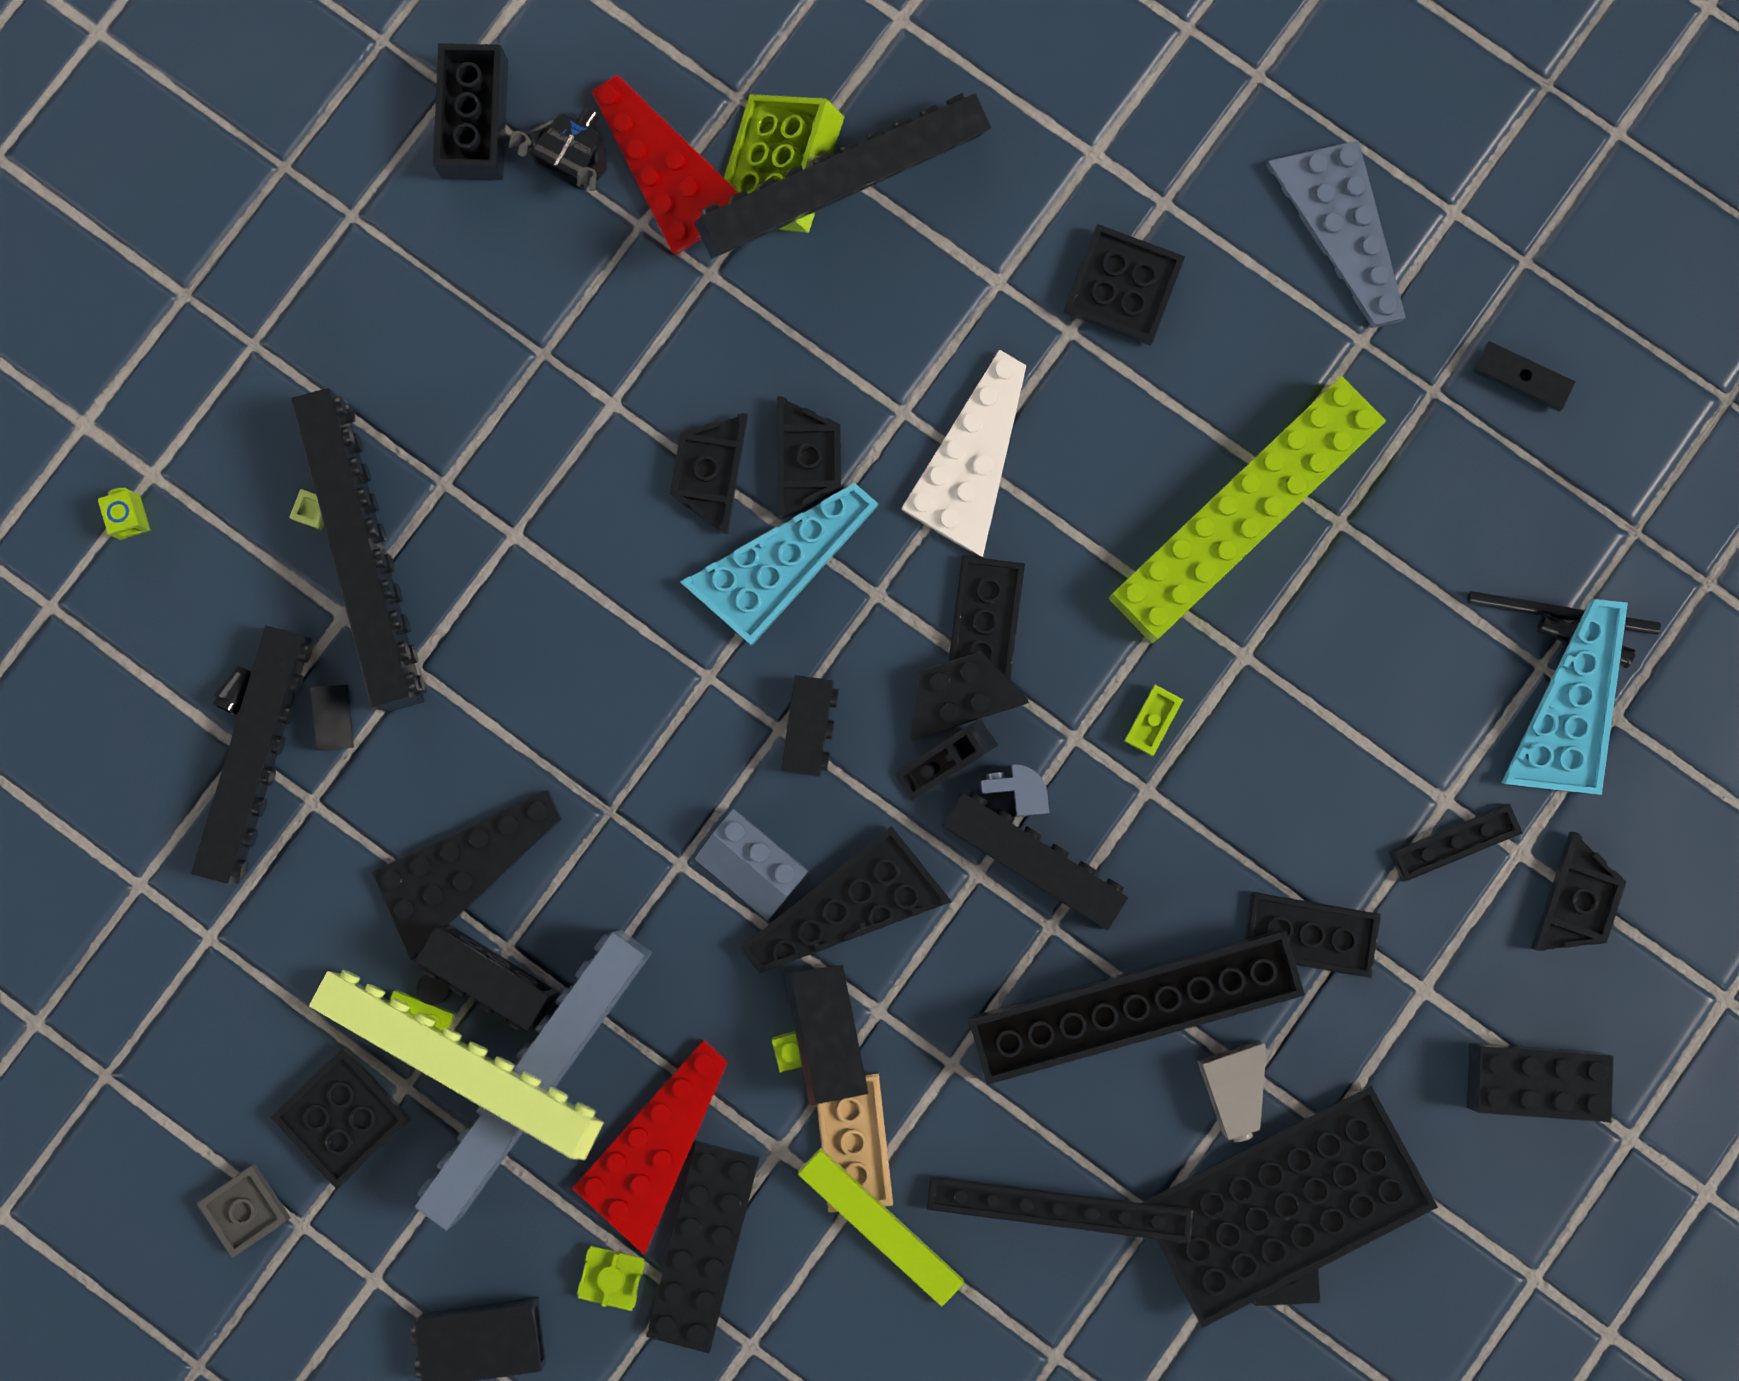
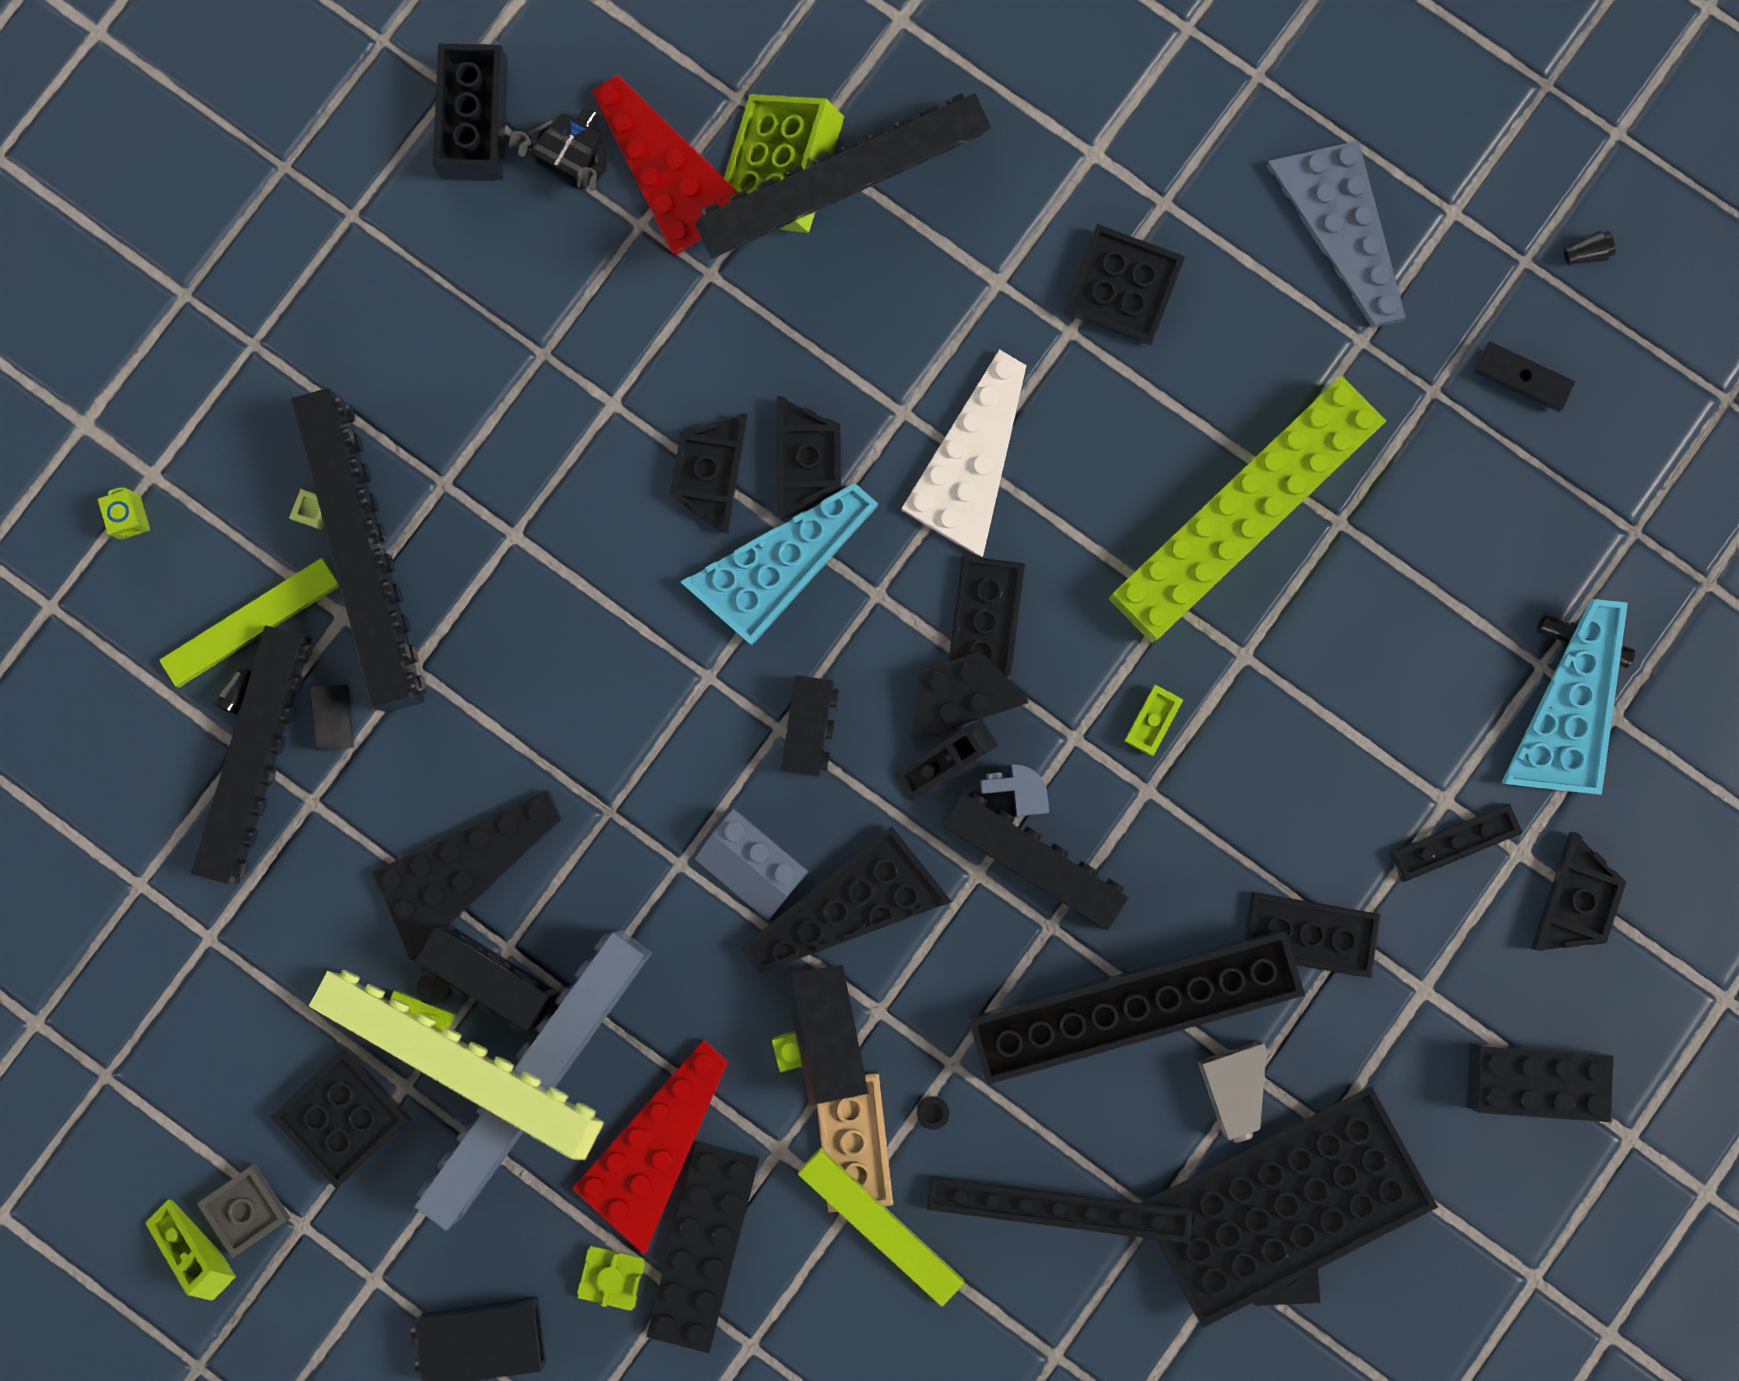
black piece [1467,591,1661,635] -> none
none -> lime slope [145,1199,236,1301]
none -> lime tile [159,558,340,688]
none -> black tile [917,1095,949,1130]
none -> black cone [1564,230,1616,266]

